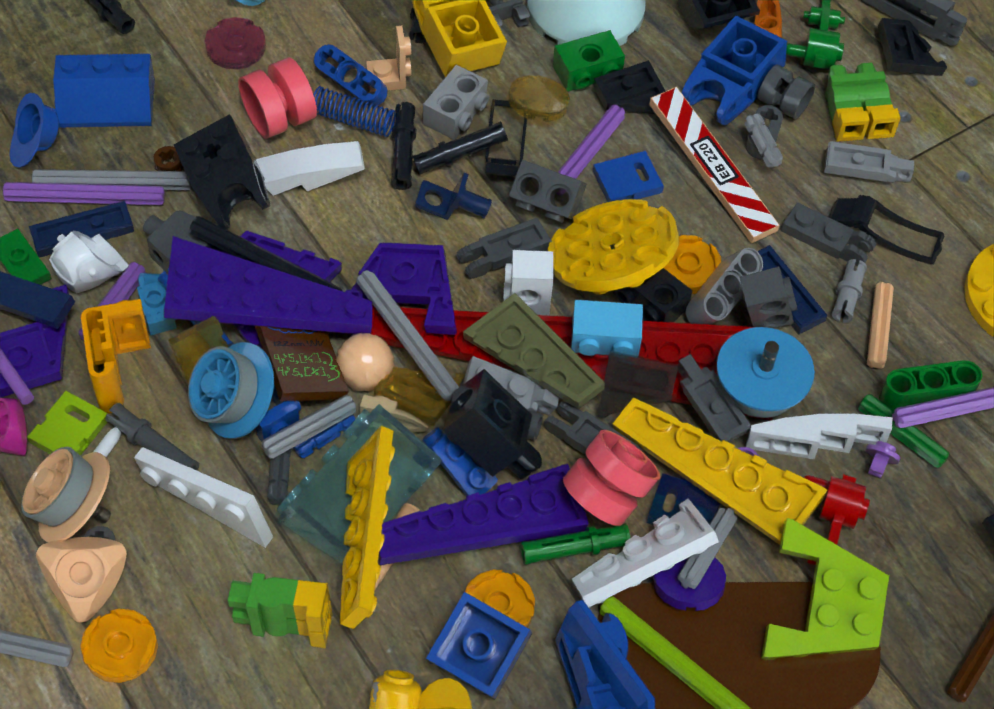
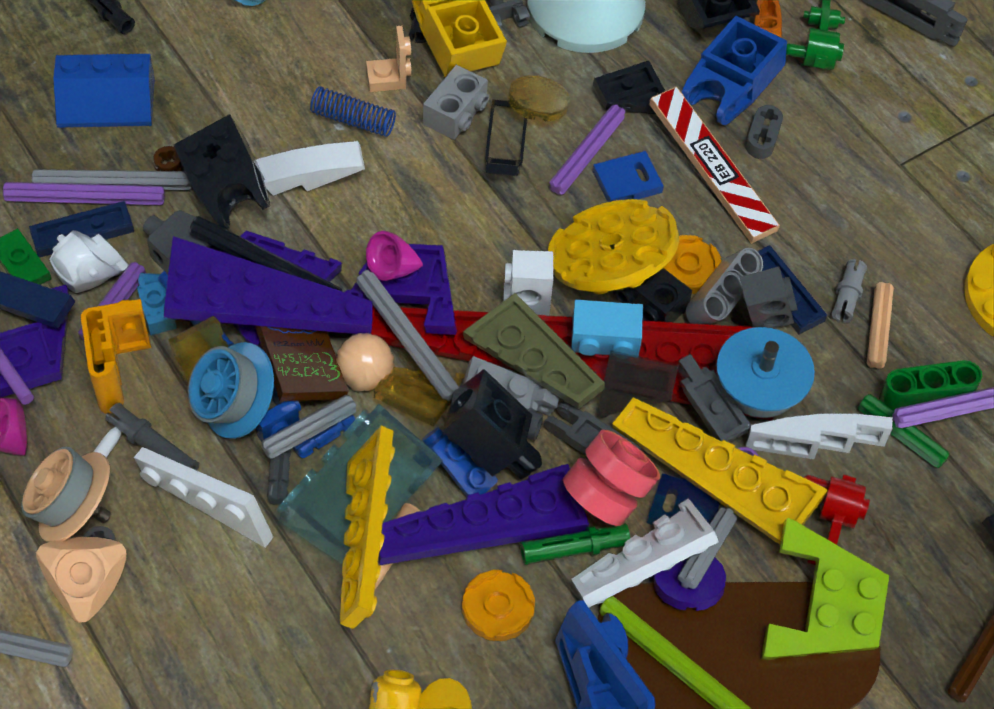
blue piece [10,93,59,168] -> none
lime piece [27,391,107,456] -> none
light orange tile [80,608,158,683] -> none
clear pink tile [204,17,266,70] -> none
bright green hips [228,573,333,648] -> none
coral wheel [238,57,317,139] -> none
blue beam [314,44,388,107] -> none
tan plate [360,395,429,433] -> none
black pin [391,102,417,190] -> none
black pin [412,121,508,175] -> none
dark blue bracket [415,172,492,220] -> none
blue brick [426,592,532,699] -> none
dark grey hinge [456,218,552,279] -> none
dark grey brick [509,160,587,223] -> none
green brick [553,30,625,92] -> none
light grey axle [745,113,783,168] -> none
dark grey wheel [757,64,815,120] -> none
dark grey hinge [781,202,876,266] -> none
hips [824,62,901,142] -> none
light grey hinge [824,141,914,182] -> none
black piece [829,195,945,264] -> none
medium lavender plate [865,441,901,479] -> none
black wing [878,18,947,76] -> none
none -> dark pink piece [366,231,423,281]

